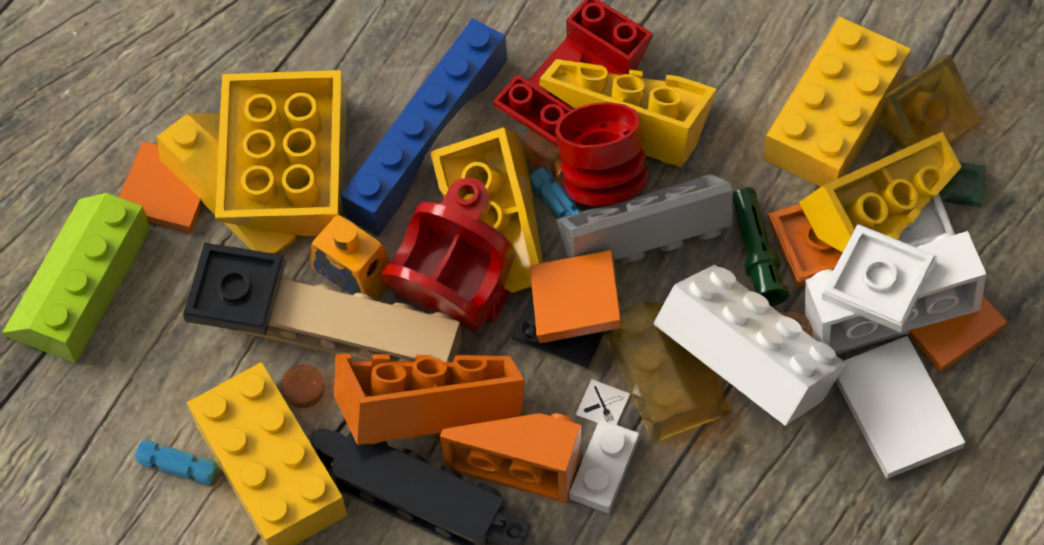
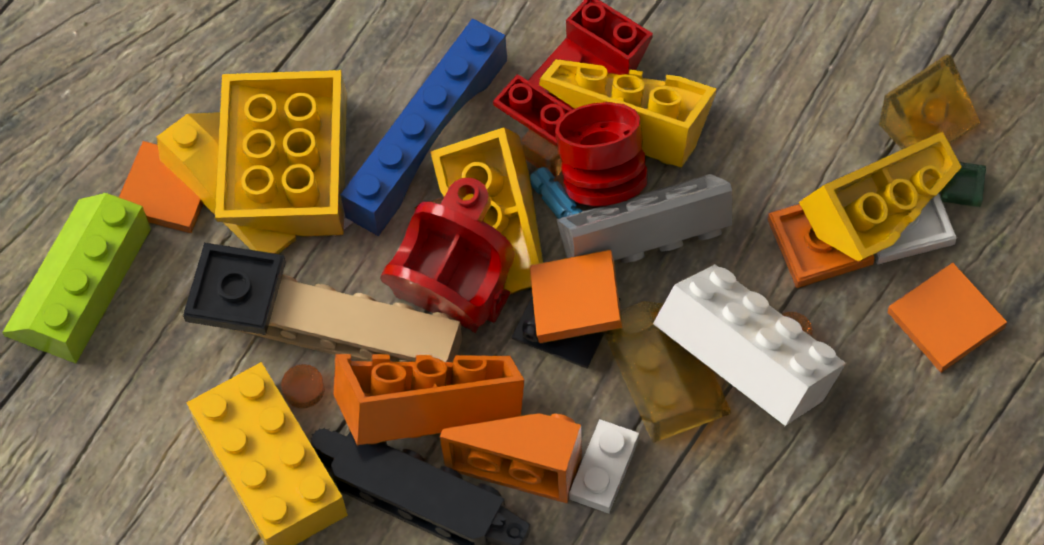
dark azure axle [135,440,218,485] -> none
light orange torso [311,215,390,301] -> none
white sticker [576,379,630,425] -> none
dark green pin [732,187,790,307] -> none
yellow brick [763,16,911,187] -> none
white brick [805,231,986,355] -> none
white tile [822,224,937,332] -> none
white tile [835,336,965,479] -> none

